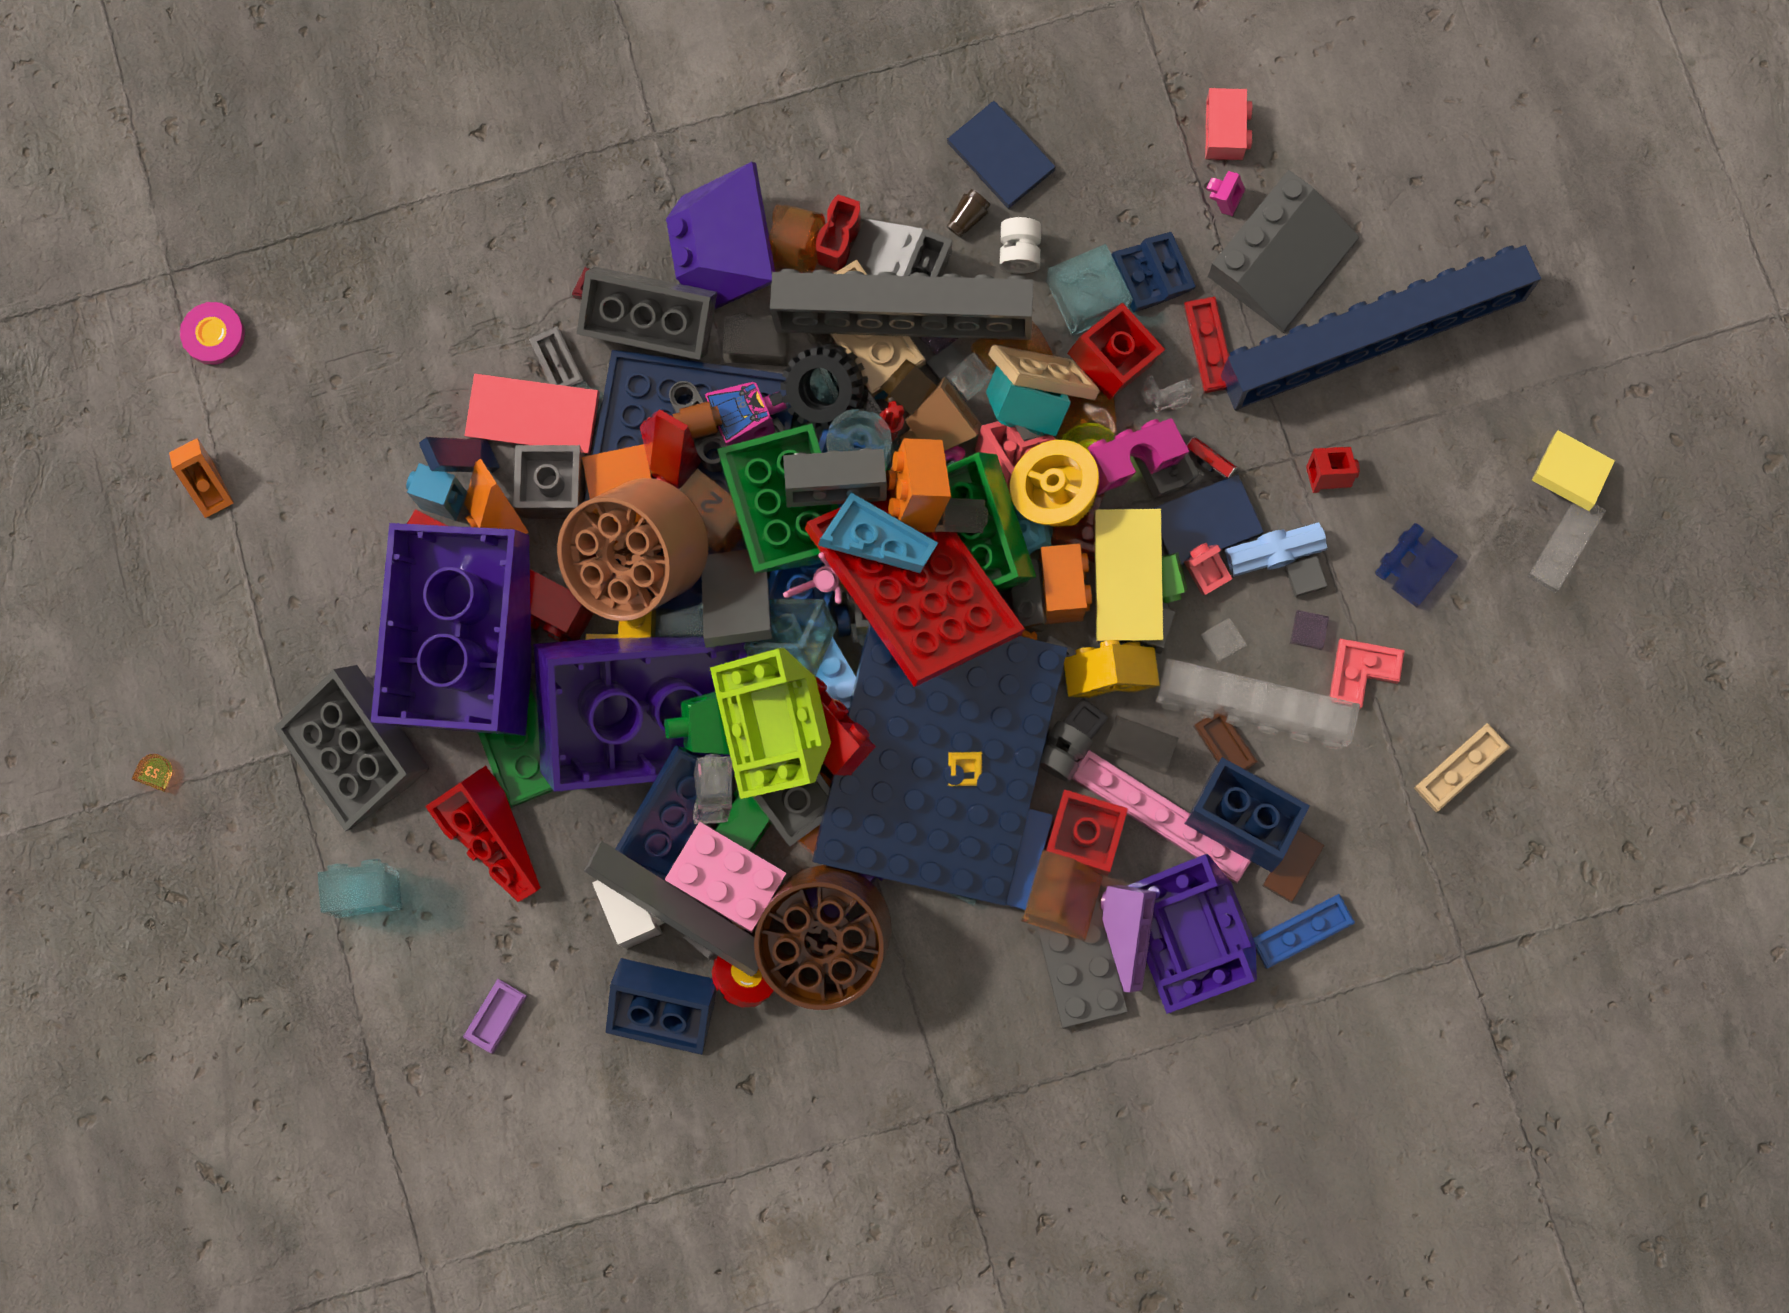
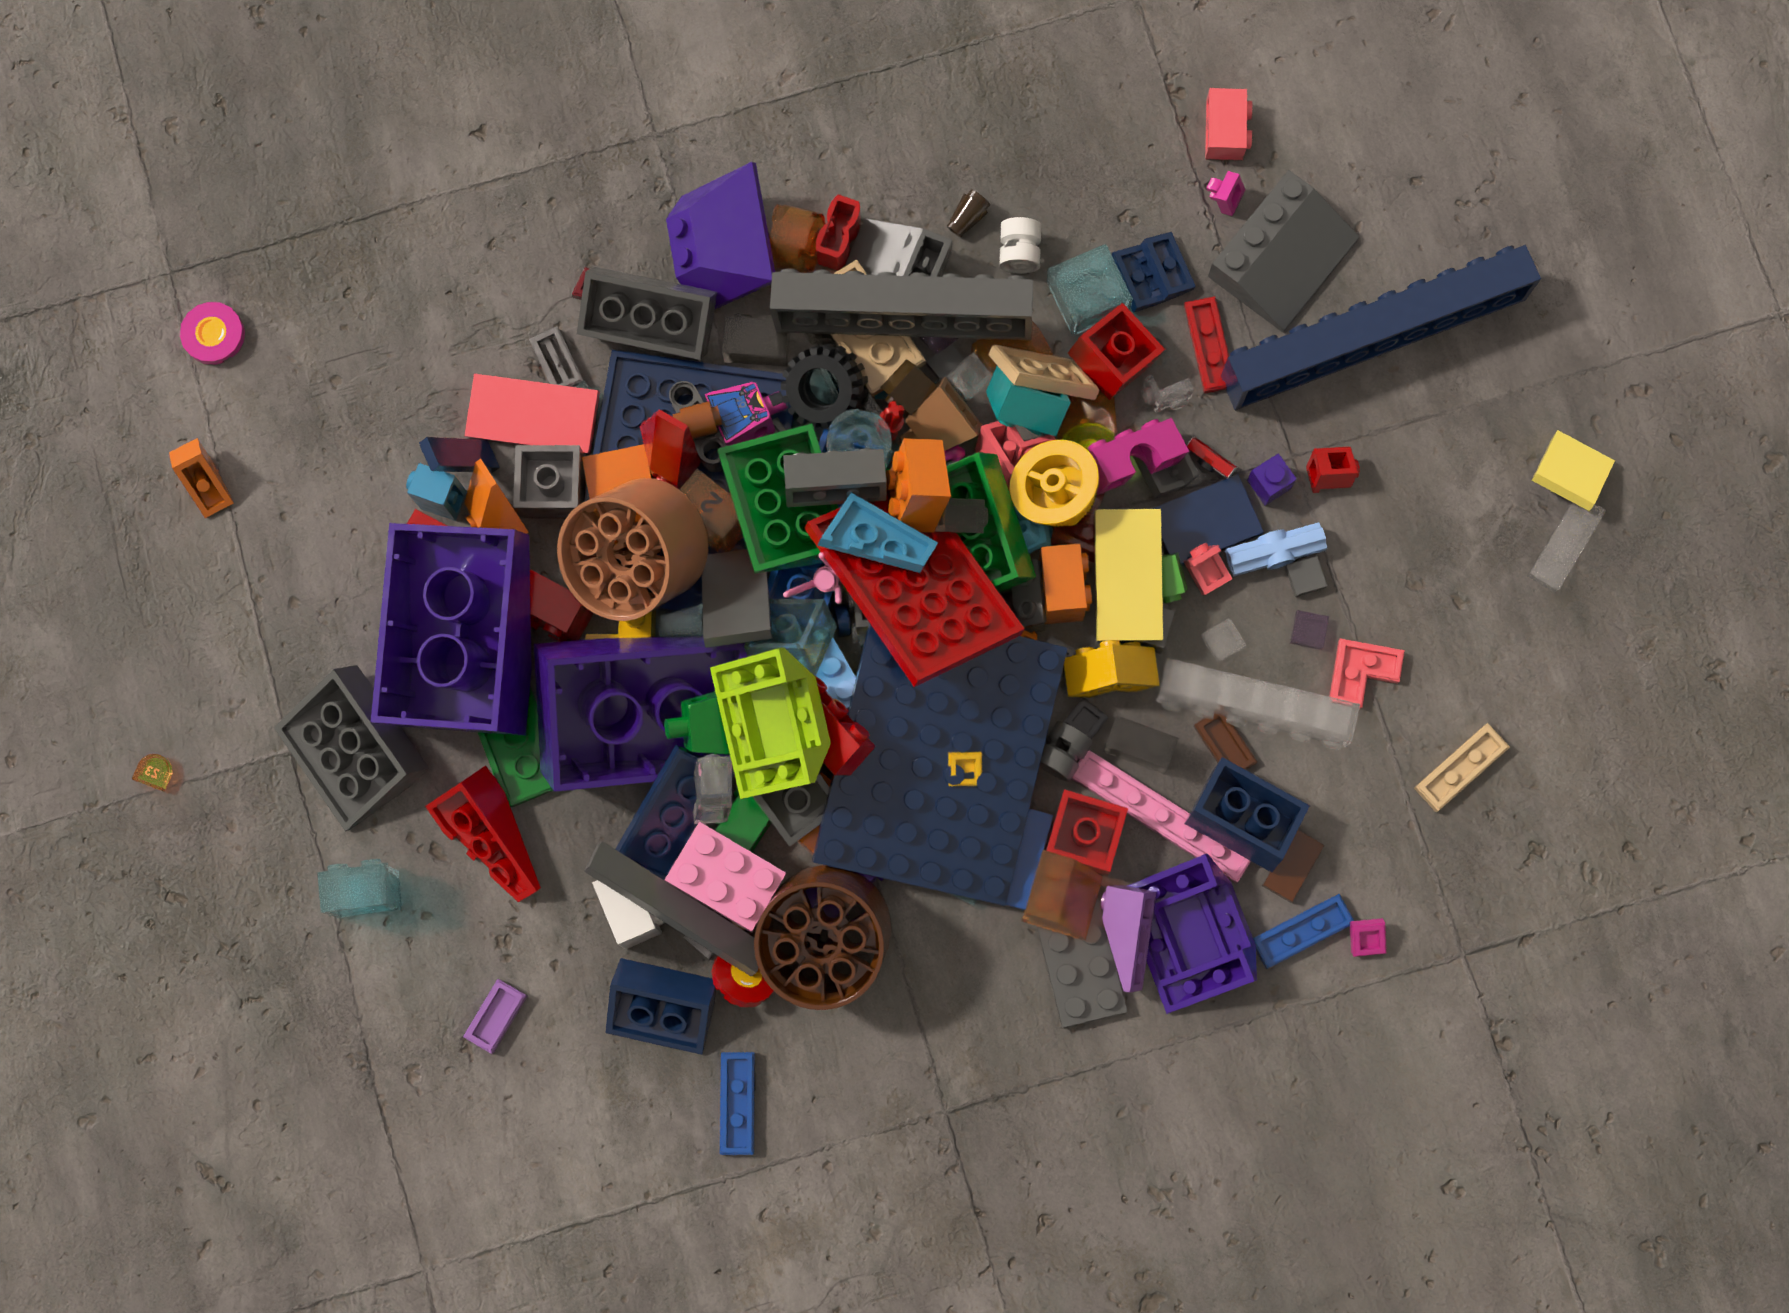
dark blue tile [947,101,1056,209] -> none
clear blue plate [1375,523,1459,608] -> none
none -> blue tile [720,1052,755,1155]
none -> dark purple brick [1247,453,1297,506]
none -> dark pink tile [1350,918,1387,957]

